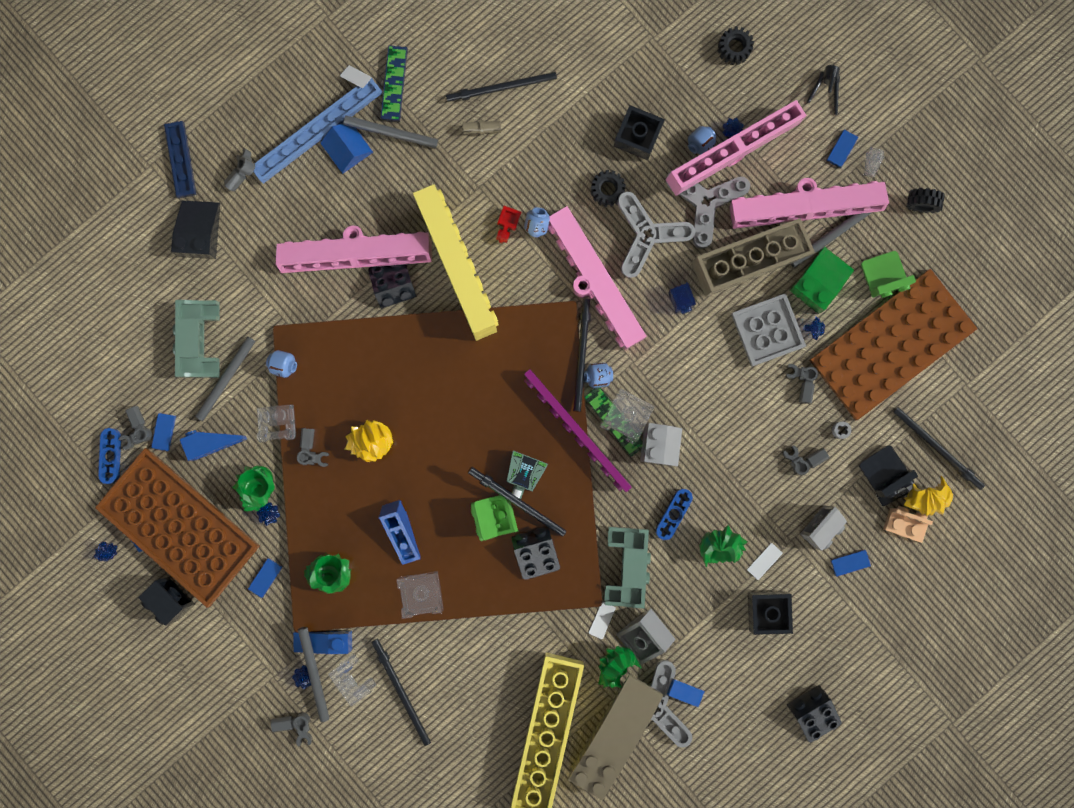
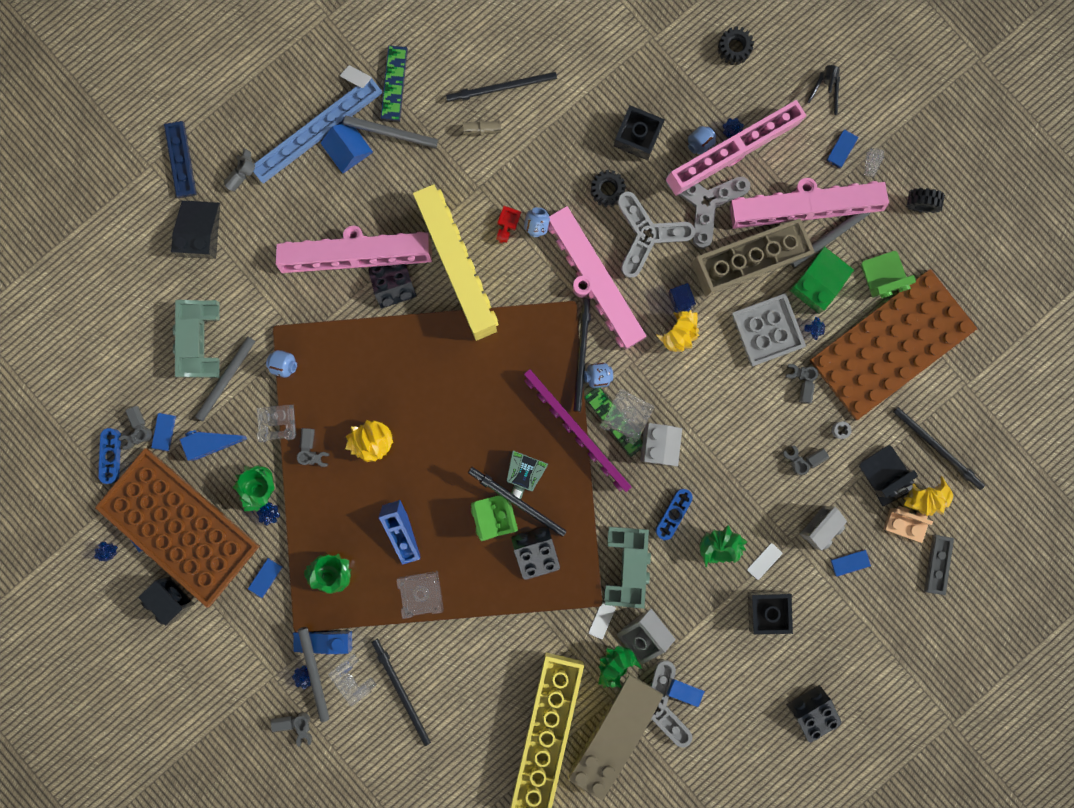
none -> yellow hair [656,310,700,352]
none -> dark grey tile [924,534,954,595]

